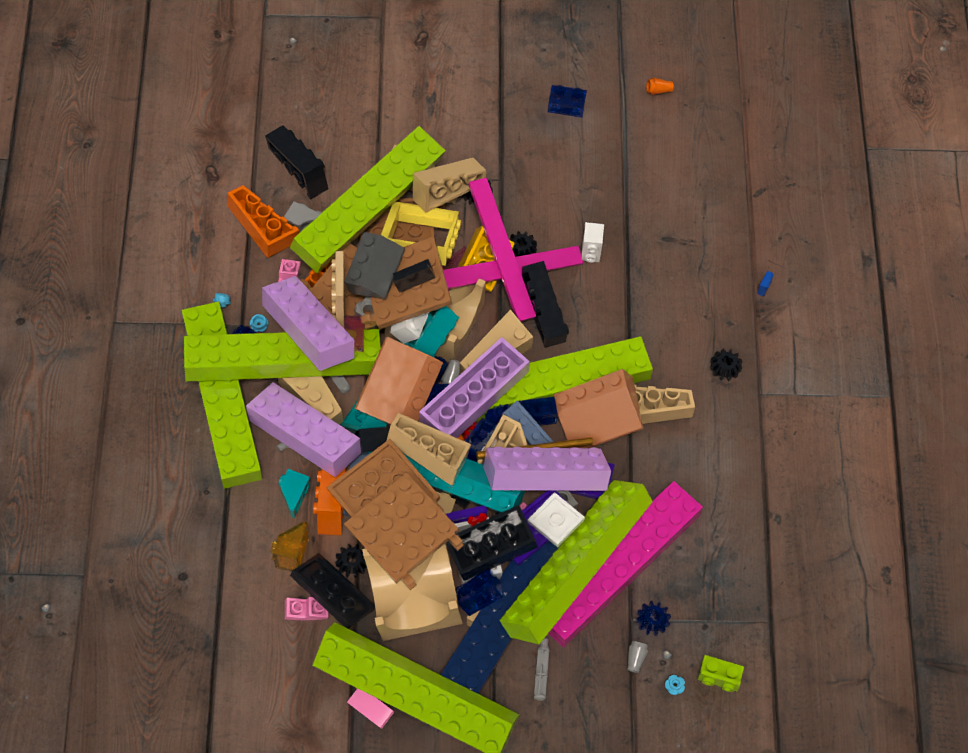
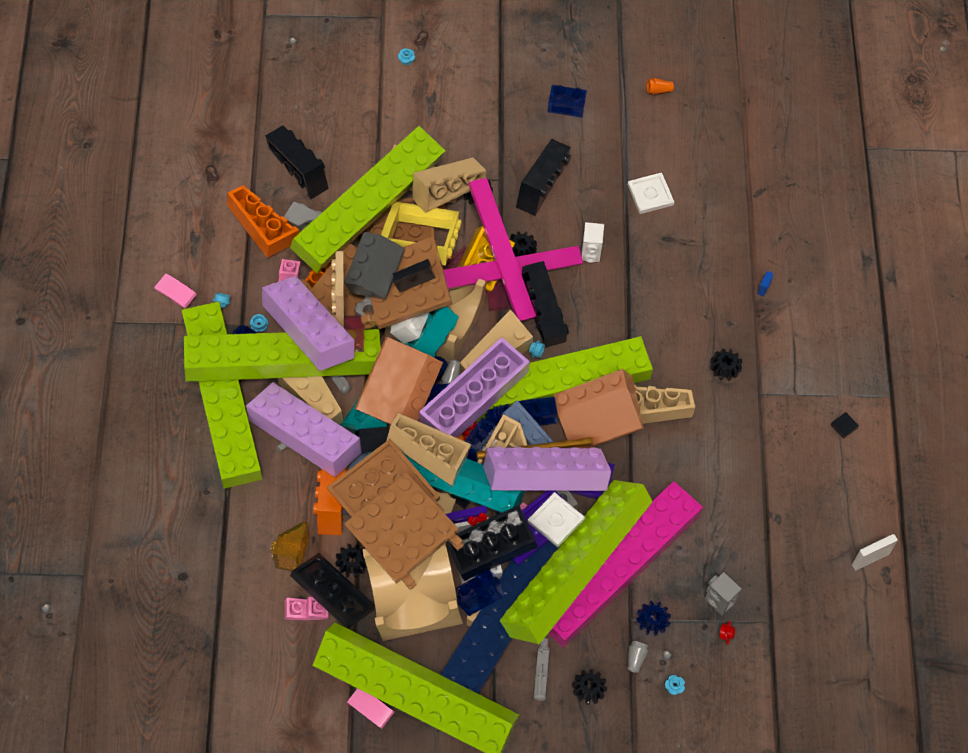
teal slope [279,469,311,518] -> none
lime bracket [698,655,744,692] -> none
none -> bright pink slope [154,274,197,309]
none -> medium azure plate [398,48,415,65]
none -> clear pink tile [486,280,508,311]
none -> black wedge [516,139,571,216]
none -> medium azure plate [529,340,545,358]
none -> black gear [572,669,607,705]
none -> white tile [627,173,674,214]
none -> light grey brick [705,572,741,616]
none -> red plate [720,621,735,645]
none -> black tile [831,412,859,439]
none -> white tile [852,534,898,571]

